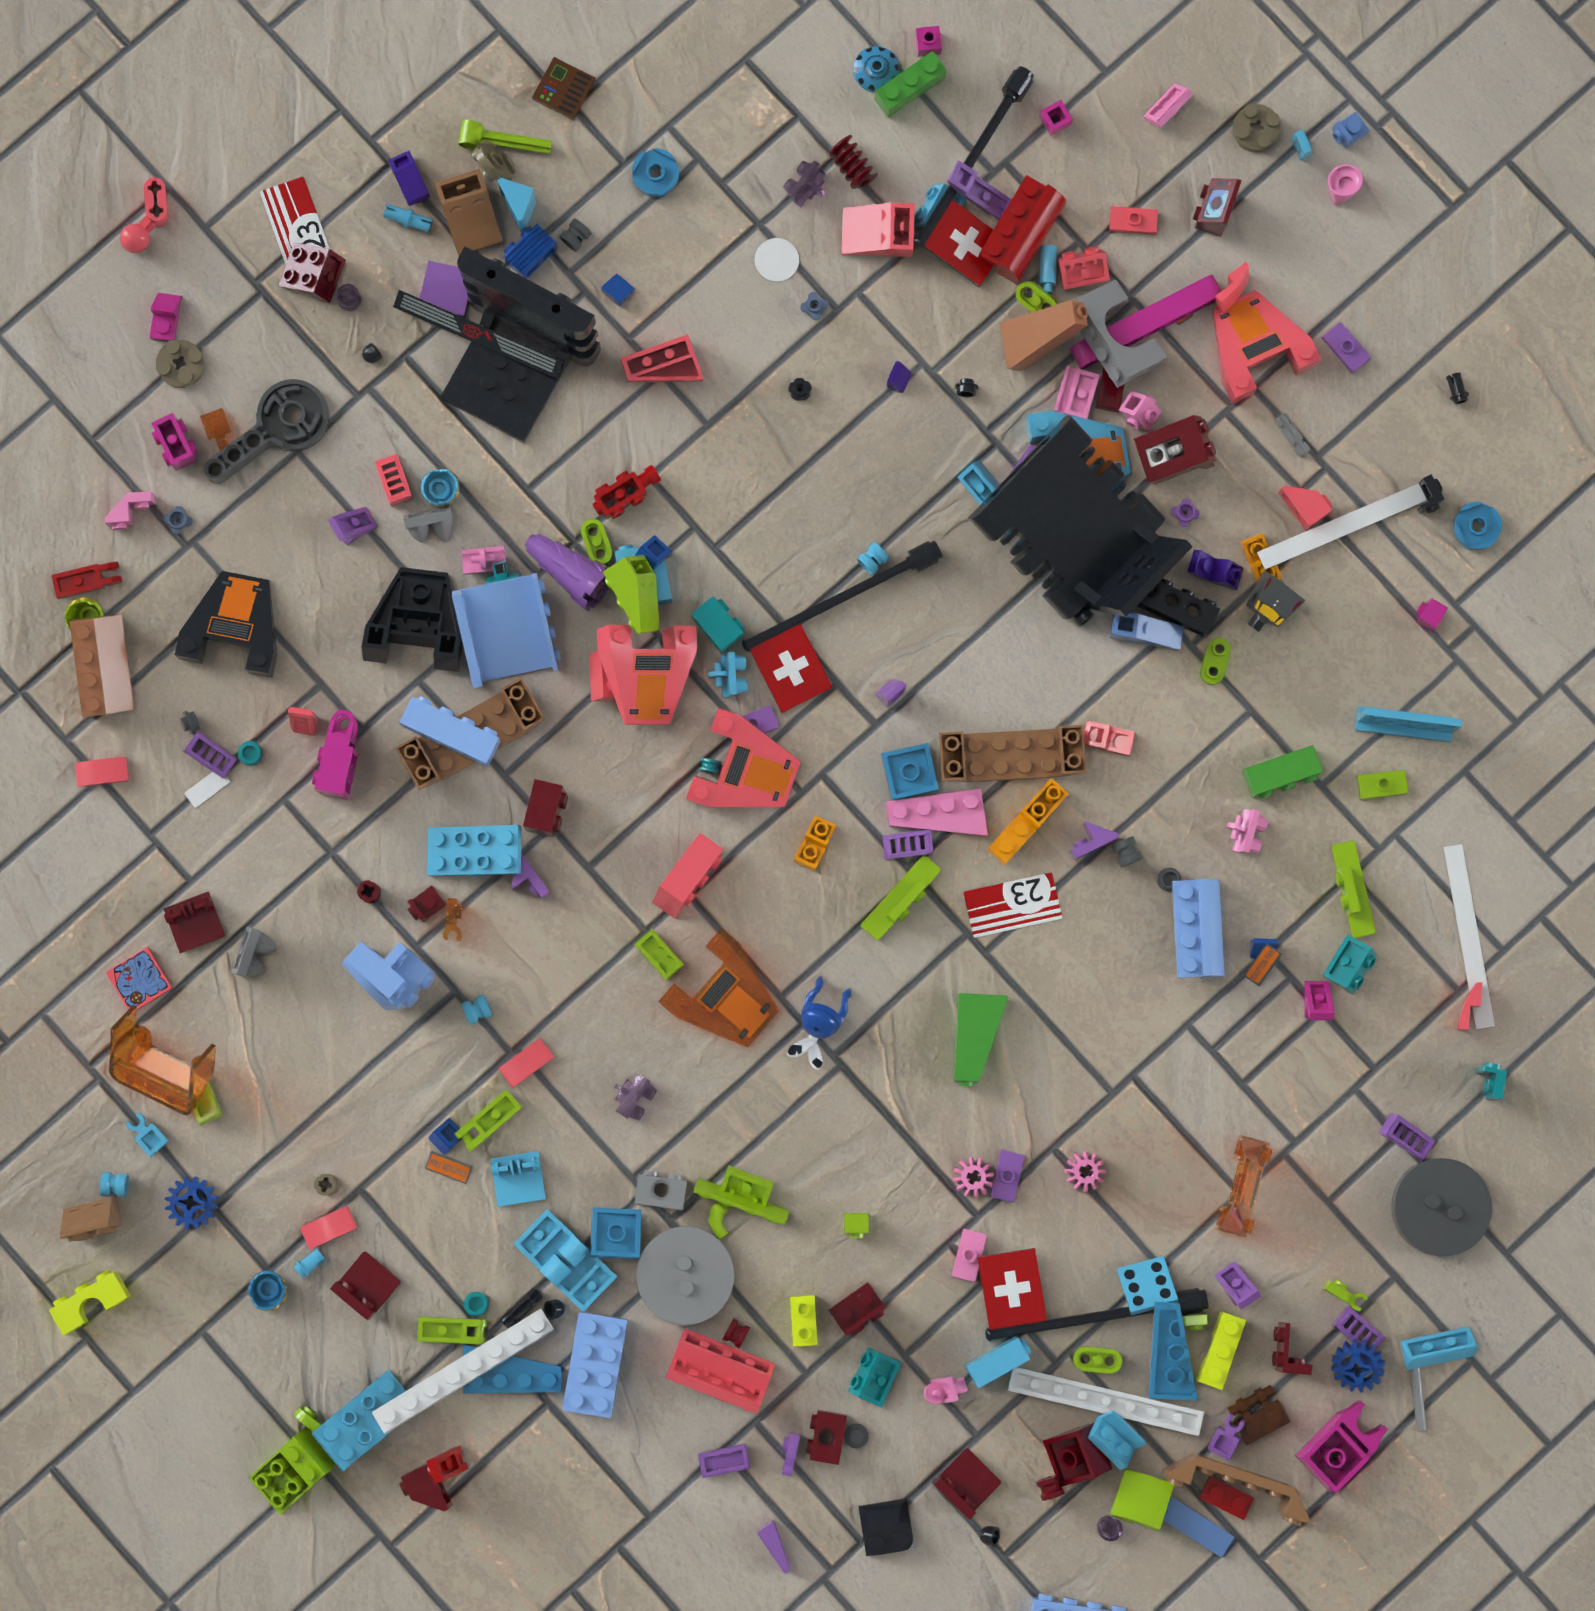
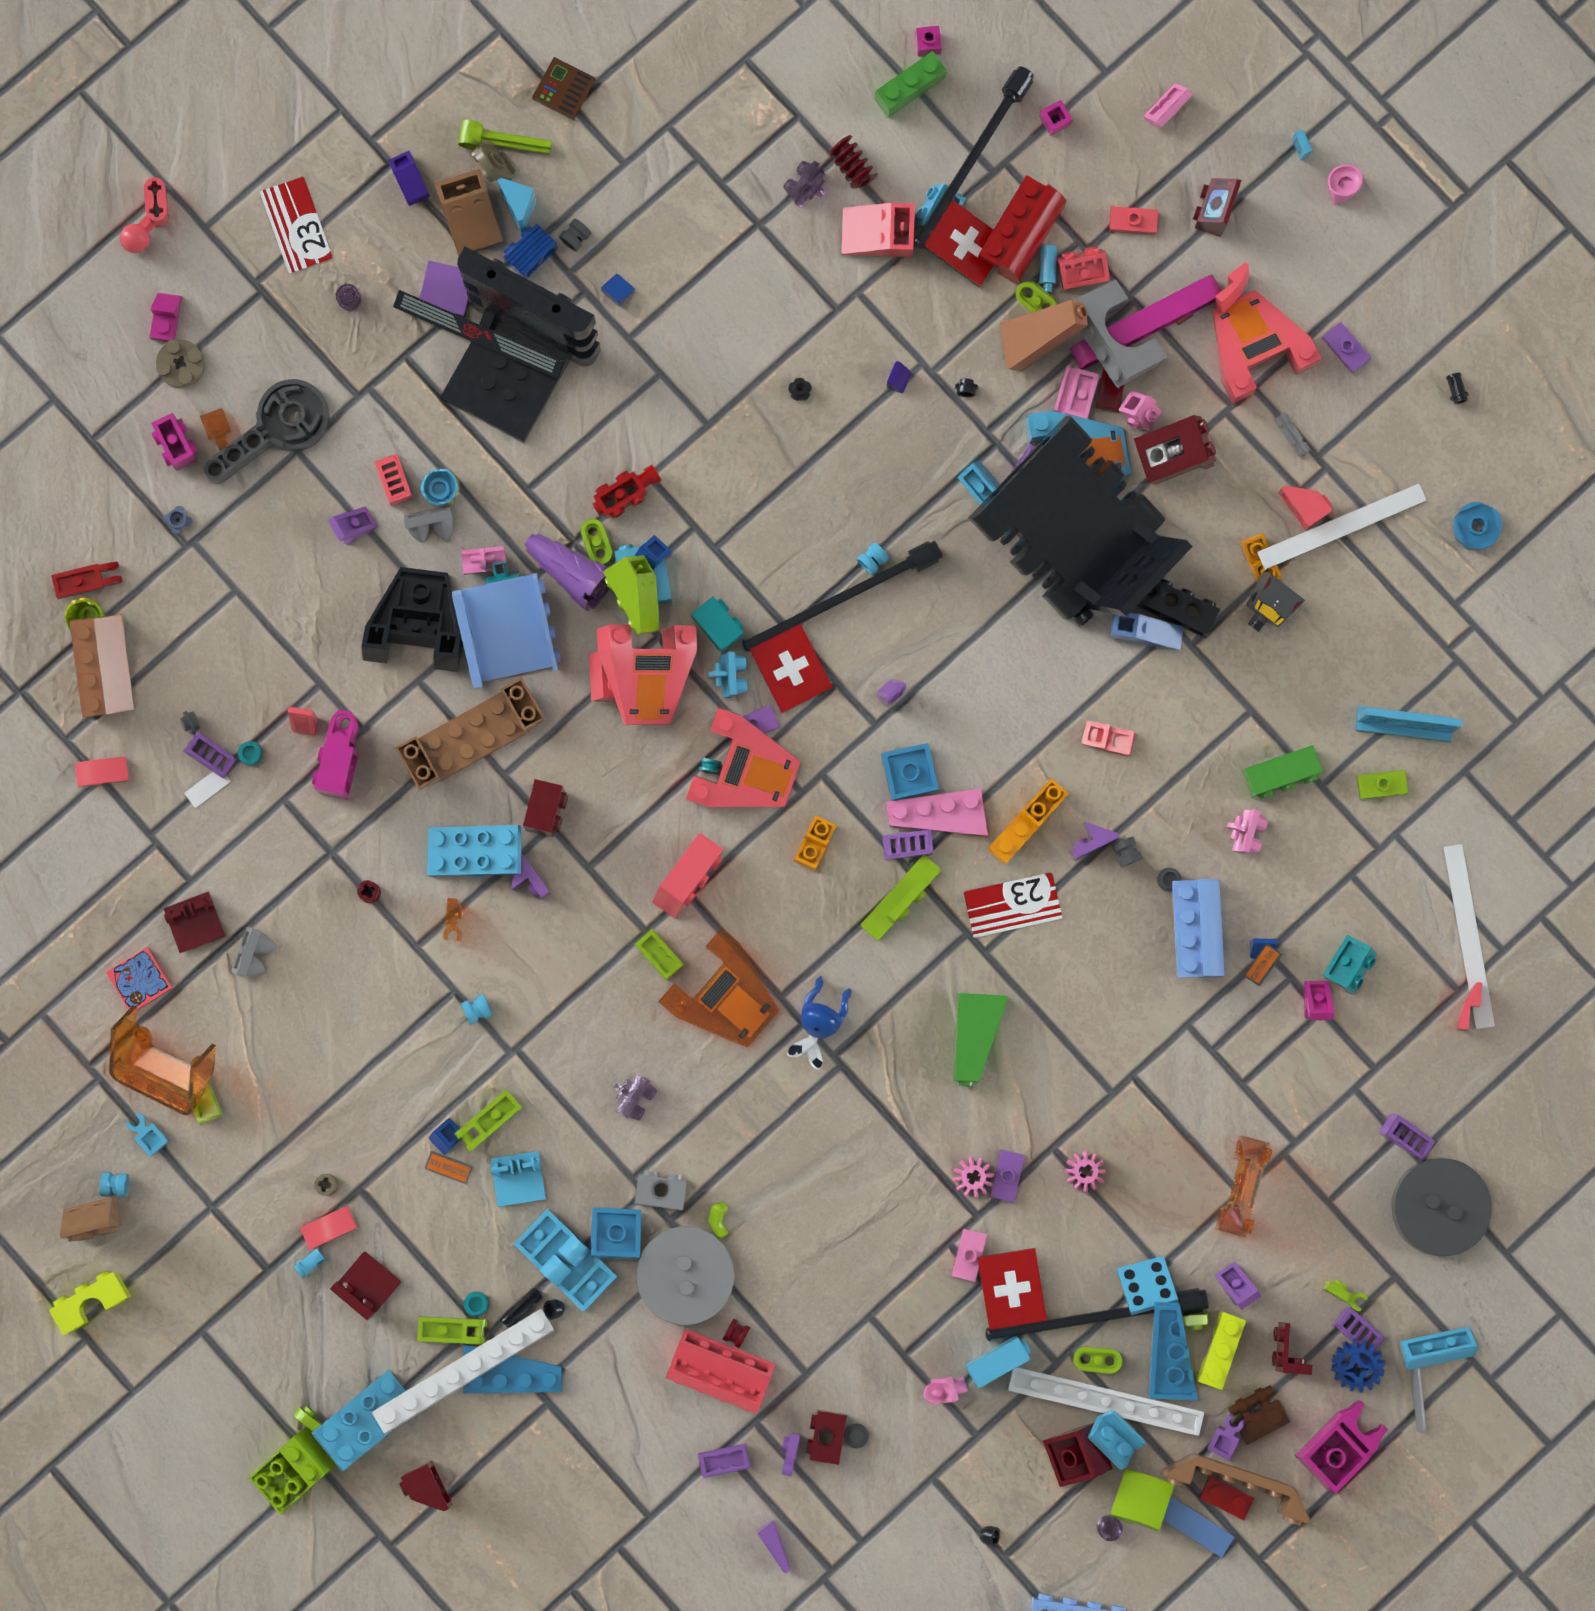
bright pink slope [105,491,156,530] -> none
blue gear [165,1176,219,1229] -> none
black wedge [174,571,278,678] -> none
dark azure hair [248,1271,287,1311] -> none
dark red bracket [279,242,346,303] -> none
light blue piece [342,942,436,1010] -> none
black hinge [362,342,383,363] -> none
medium azure pin [383,203,433,233] -> none
light blue brick [399,696,501,767] -> none
dark red bracket [407,885,446,922] -> none
red plate [426,1446,469,1484] -> none
coral slope [498,1038,554,1089] -> none
light blue brick [562,1311,628,1418] -> none
coral wedge [620,334,704,383] -> none
dark azure plate [632,148,679,197] -> none
lime bracket [693,1166,790,1225] -> none
white sticker [755,238,799,282] -> none
neon yellow brick [790,1295,818,1347] -> none
sand blue plate [800,292,829,320] -> none
dark red bracket [828,1282,886,1337] -> none
lime plate [844,1213,869,1238] -> none
teal bracket [848,1347,902,1408] -> none
dark azure dish [853,46,900,92] -> none
black slope [858,1498,915,1556] -> none
dark red bracket [933,1448,1001,1520] -> none
medium nougat slope [939,725,1087,783] -> none
medium lavender slope [947,161,1012,220] -> none
dark red wheel [1036,1474,1065,1501] -> none
medium lavender plate [1171,499,1200,527] -> none
dark purple slope [1187,549,1243,590] -> none
lime plate [1200,638,1231,685] -> none
dark tan plate [1232,104,1280,152] -> none
lime bracket [1331,840,1376,938] -> none
medium blue bracket [1332,112,1369,148] -> none
dark pink plate [1416,598,1448,631] -> none
black bracket [1417,474,1444,514] -> none
teal bracket [1475,1062,1507,1101] -> none

